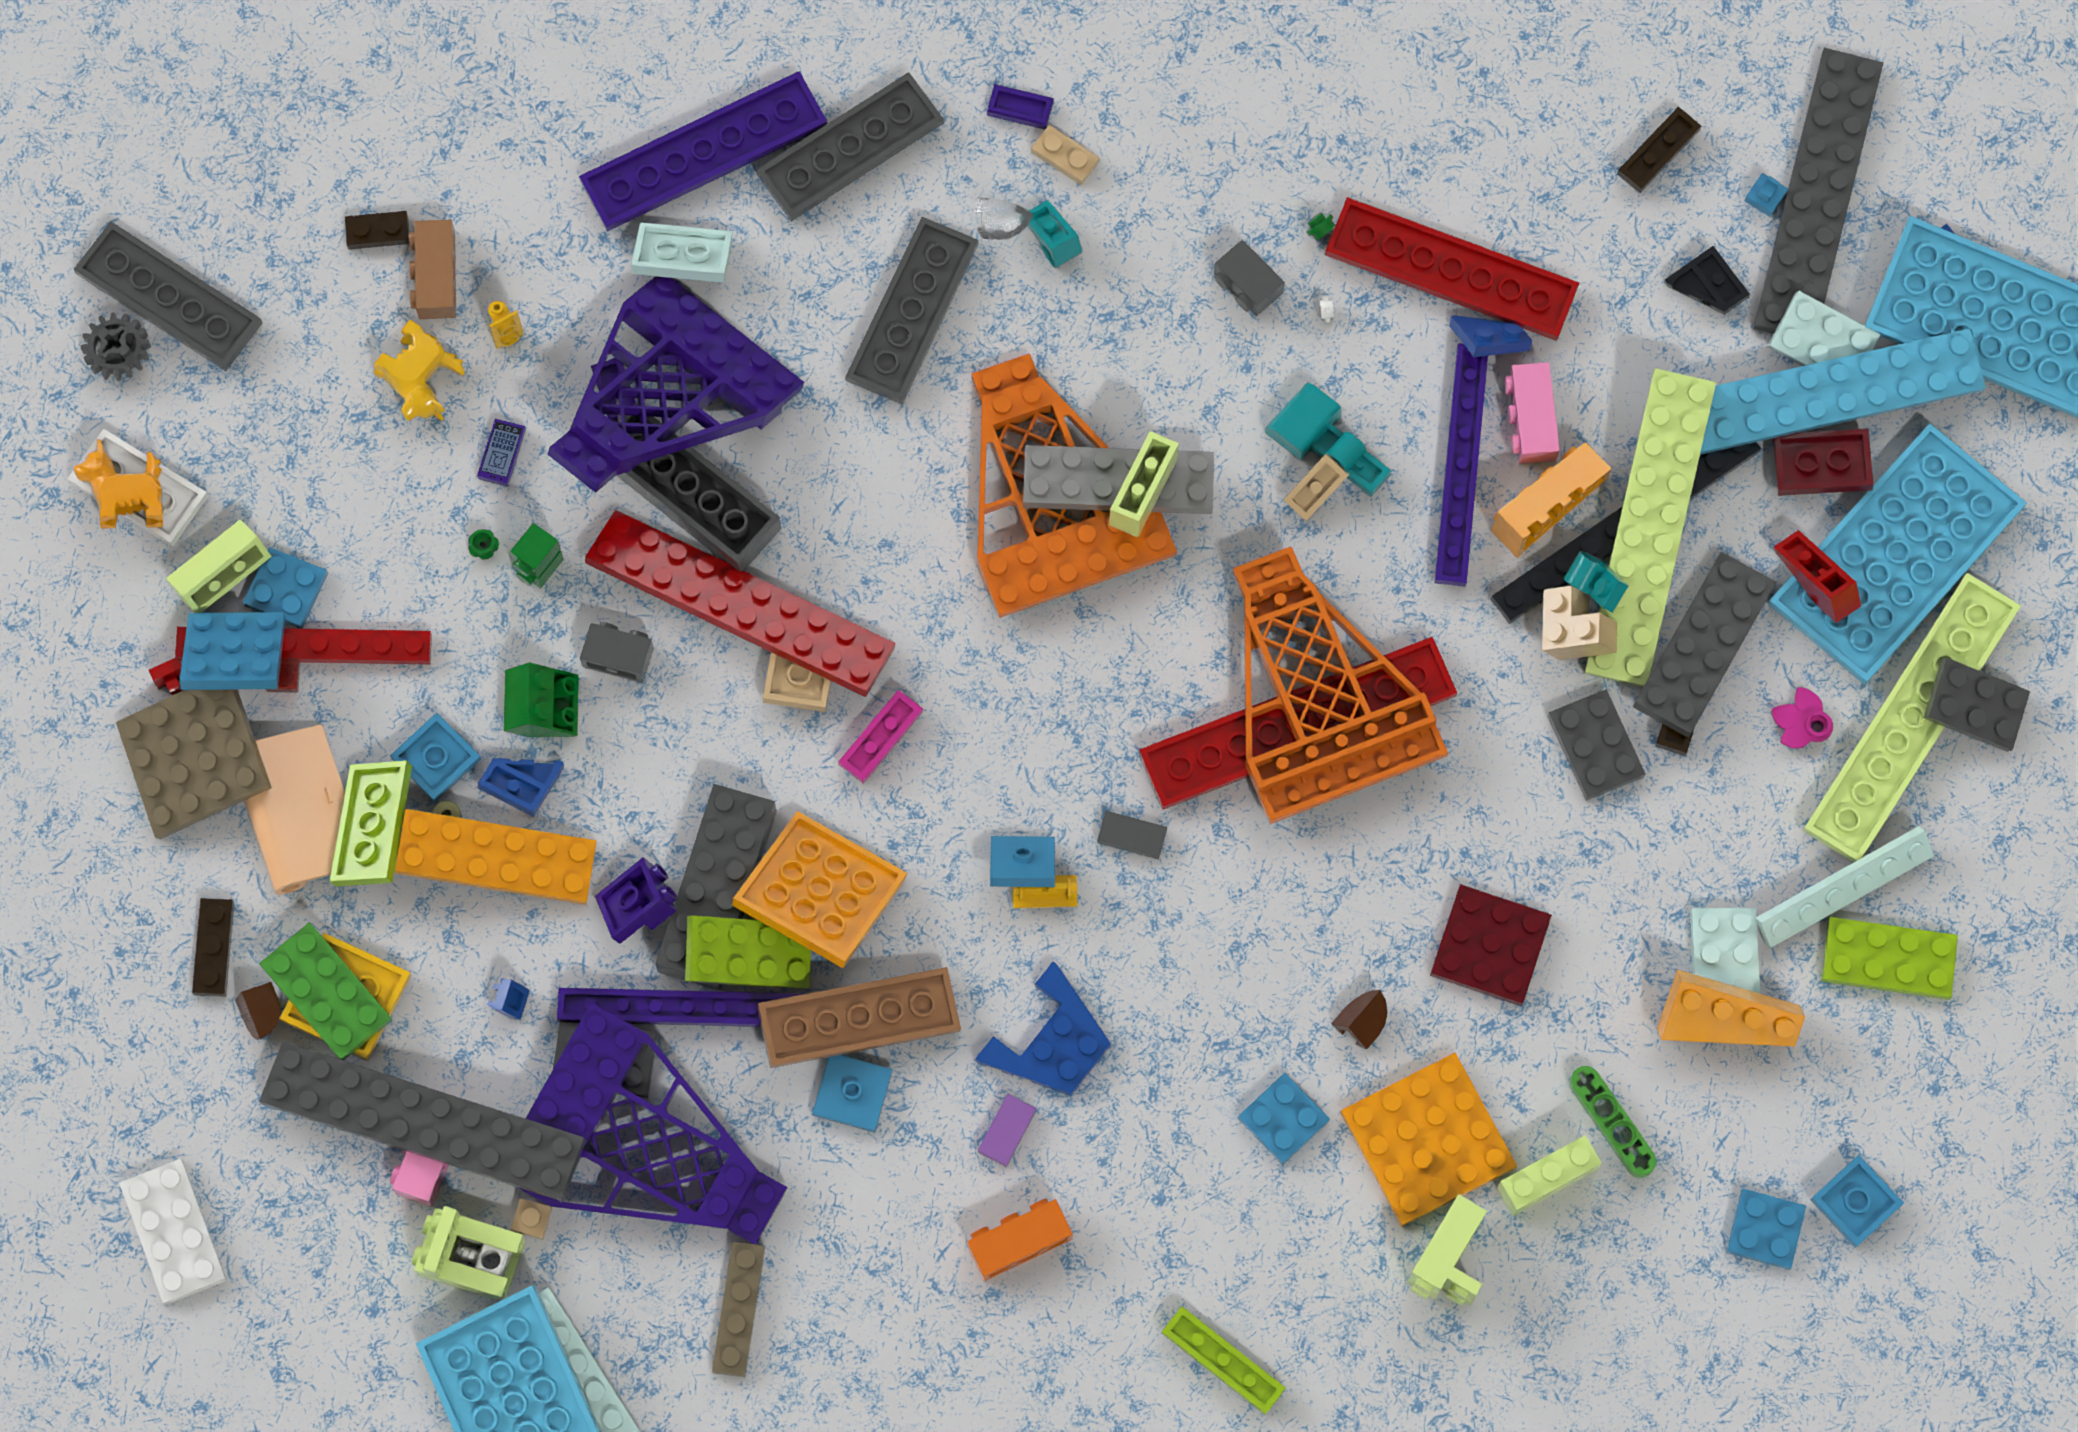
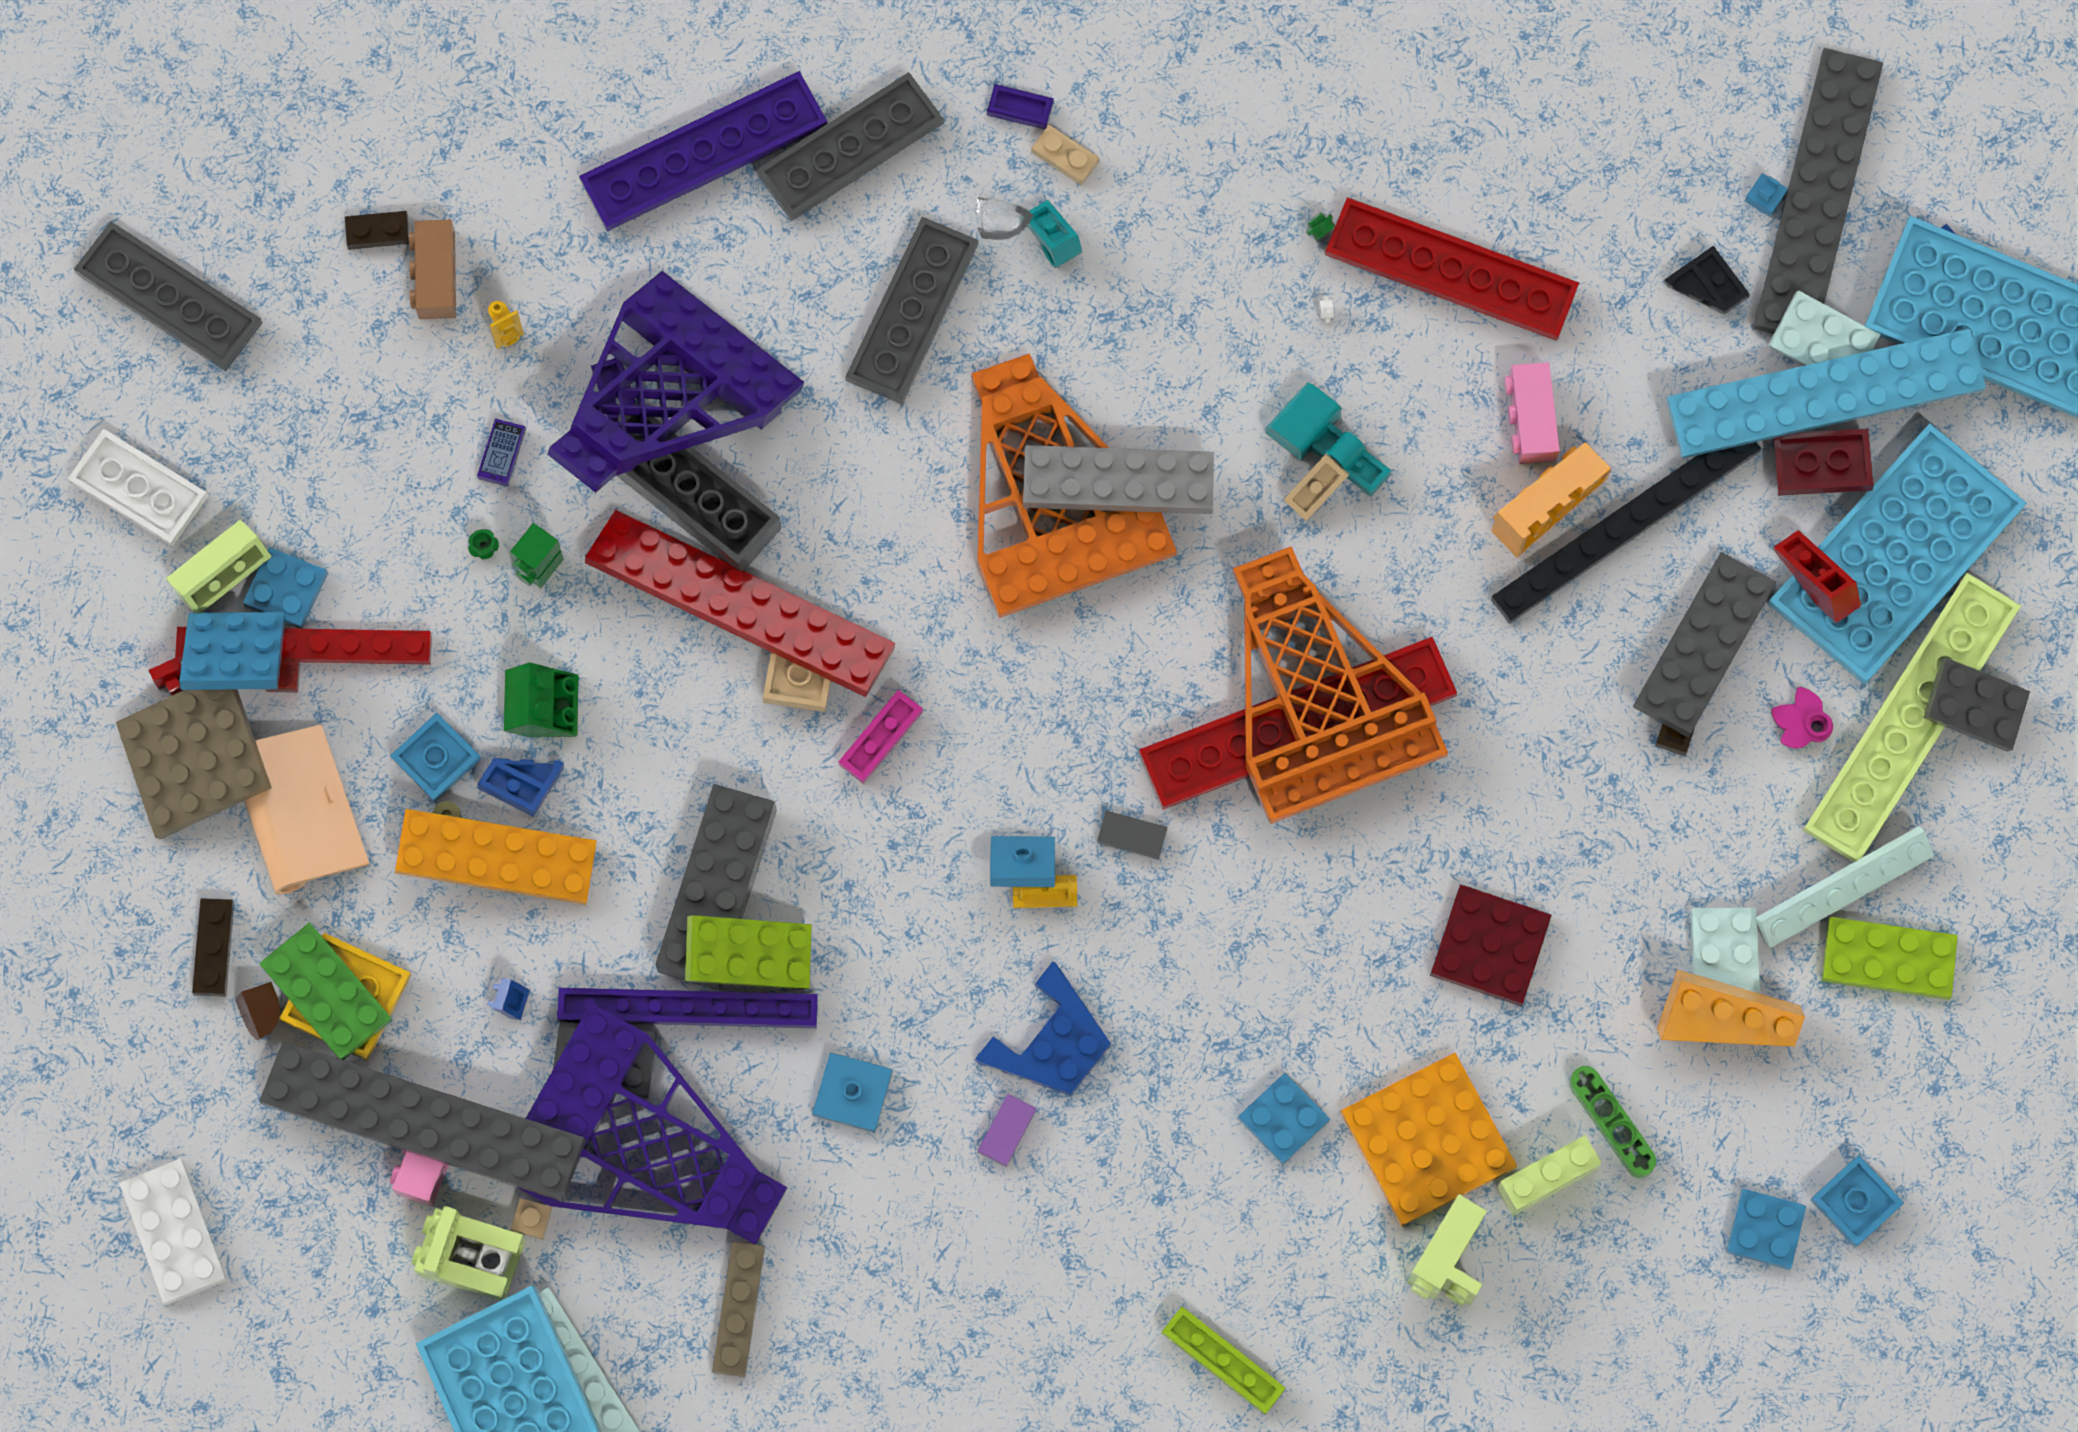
light orange animal [73,439,163,529] -> none
dark grey gear [81,312,151,381] -> none
lime plate [330,760,412,887] -> none
yellow animal [374,319,465,421] -> none
dark grey brick [580,622,654,683] -> none
dark purple plate [595,857,678,944] -> none
light aqua plate [631,223,732,283] -> none
light orange plate [732,811,907,968] -> none
medium nougat plate [757,967,961,1069] -> none
orange brick [967,1198,1073,1282] -> none
yellowish green brick [1109,431,1179,537] -> none
dark grey brick [1214,240,1285,317] -> none
reddish brown brick [1331,990,1388,1049] -> none
dark purple plate [1434,343,1488,587] -> none
blue wing [1449,315,1532,357] -> none
tan brick [1542,586,1617,660] -> none
dark grey plate [1547,689,1646,801] -> none
teal plate [1563,551,1629,613] -> none
yellowish green plate [1584,368,1716,687] -> none
dark brown plate [1617,106,1702,193] -> none

